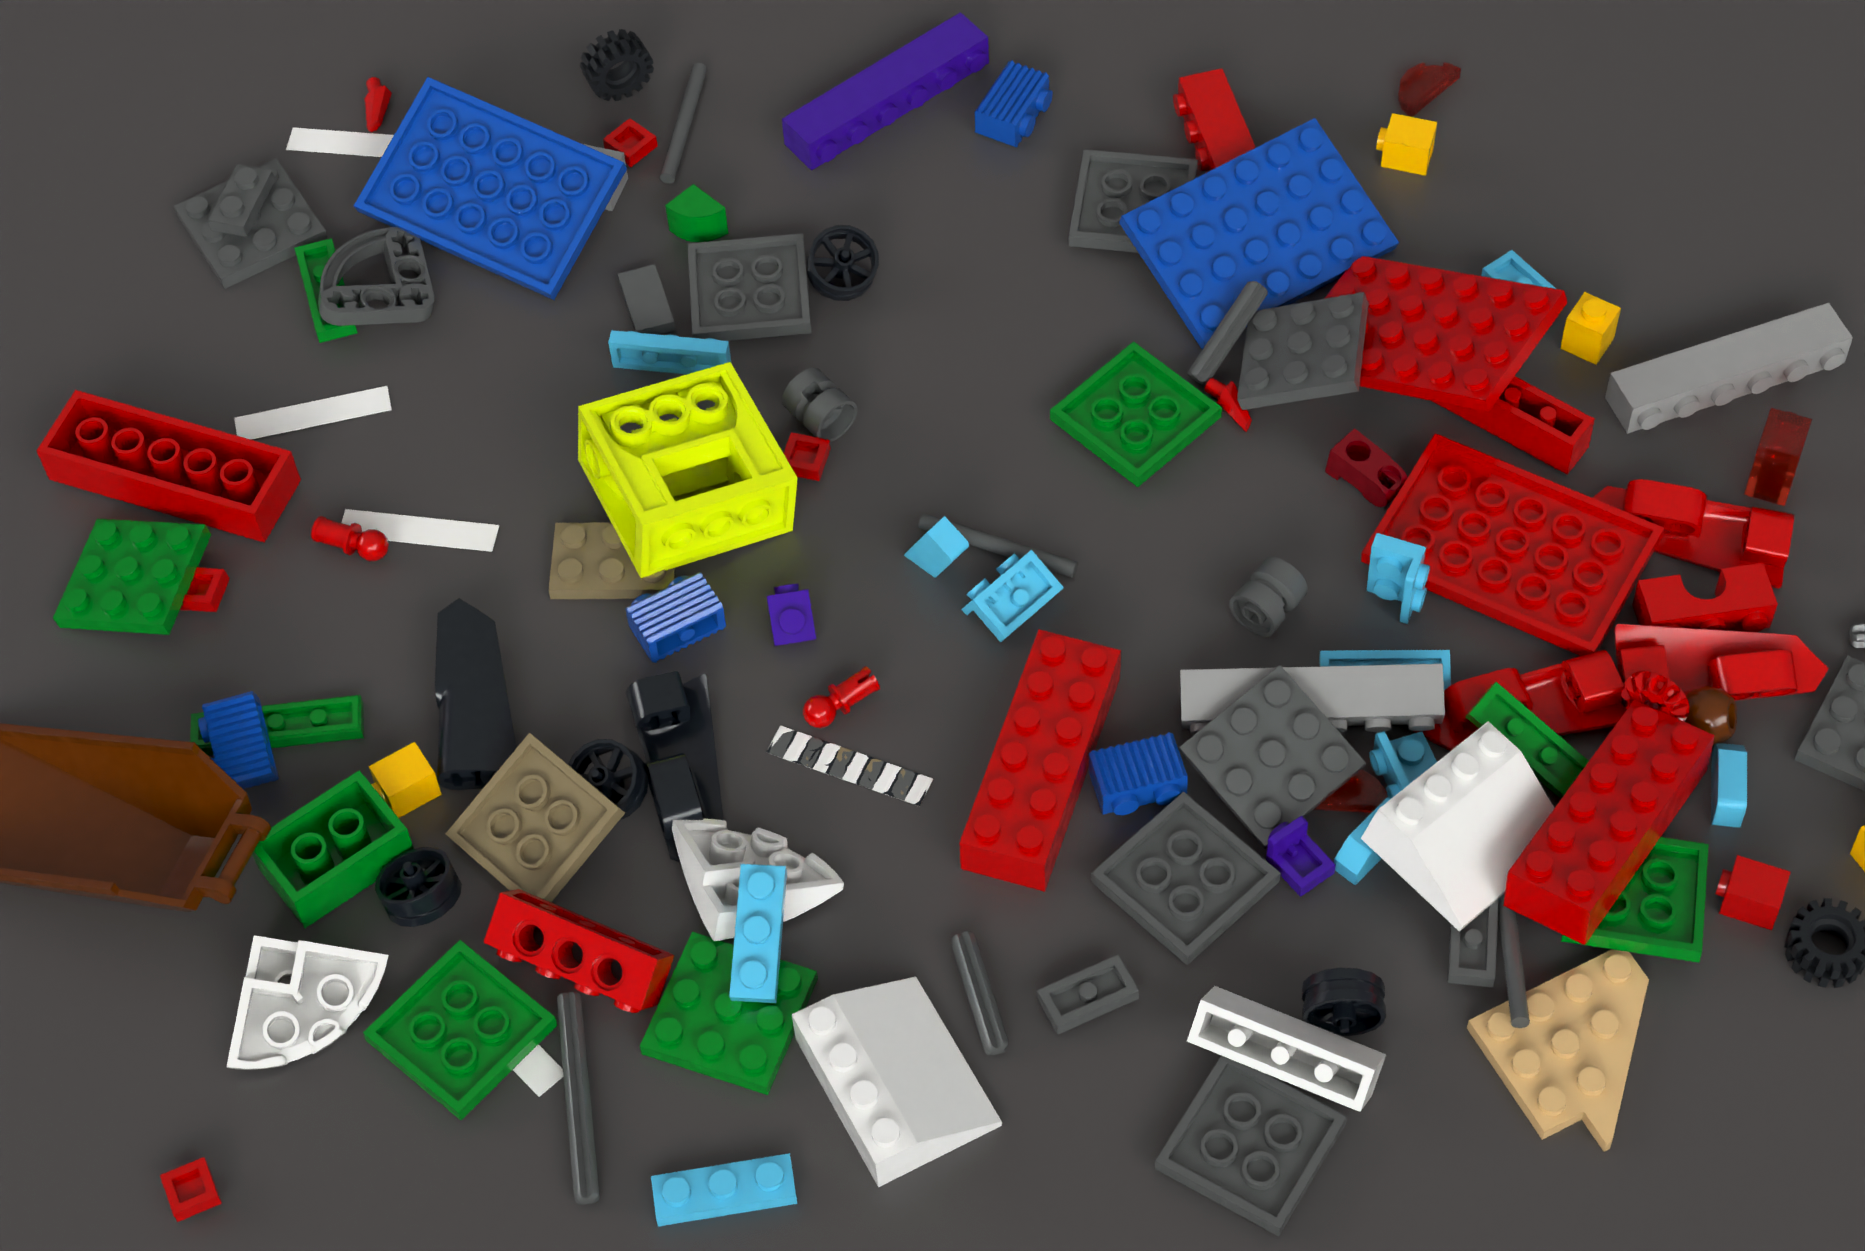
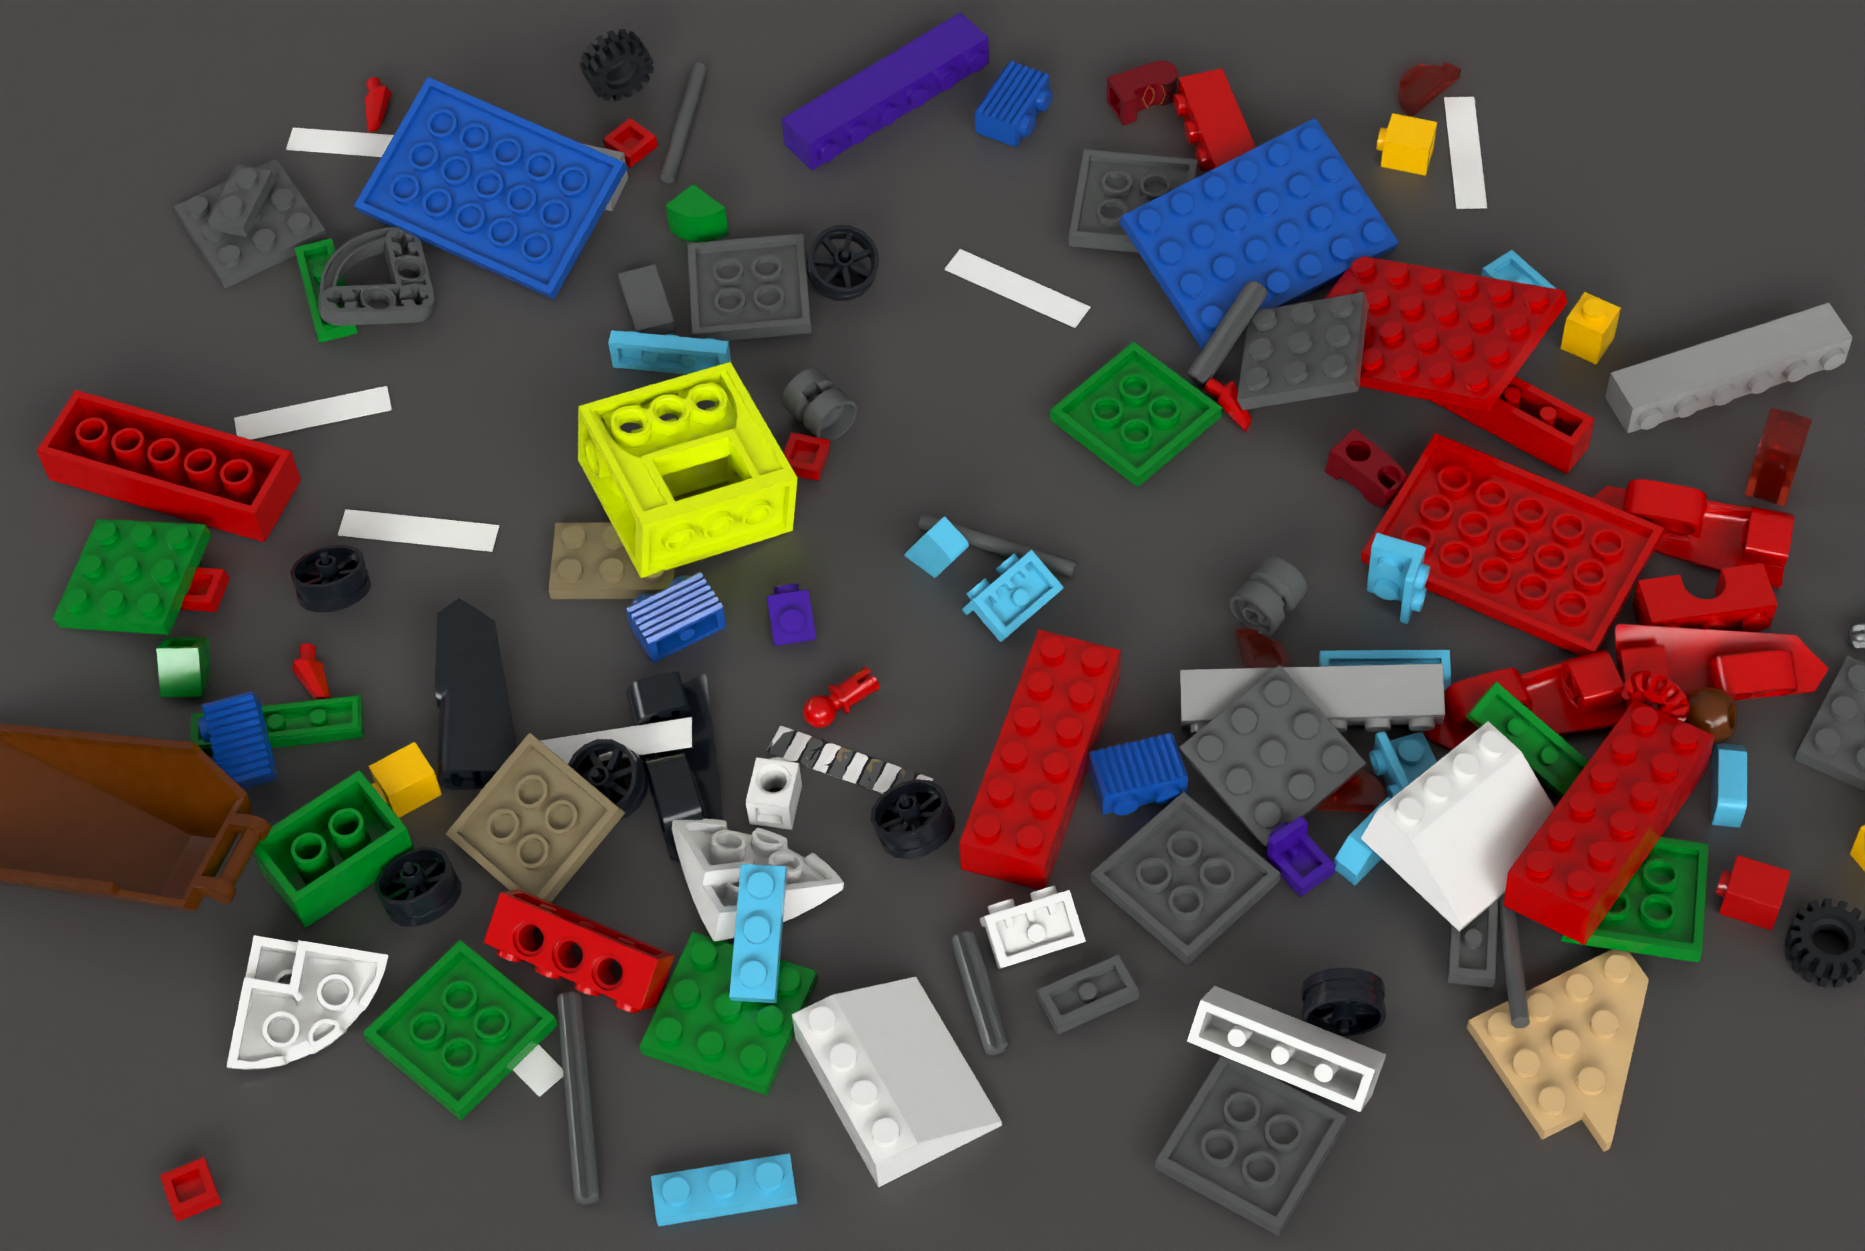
red pin [311,516,389,561] -> none
none -> green brick [156,637,210,697]
none -> black wheel [290,545,371,613]
none -> red bar [292,643,331,700]
none -> white sticker [540,717,692,764]
none -> white brick [746,757,802,830]
none -> black wheel [871,779,955,859]
none -> white sticker [944,249,1091,328]
none -> white bracket [980,885,1086,969]
none -> dark red leg [1106,60,1178,126]
none -> clear red tile [1236,629,1289,668]
none -> white sticker [1444,97,1487,209]

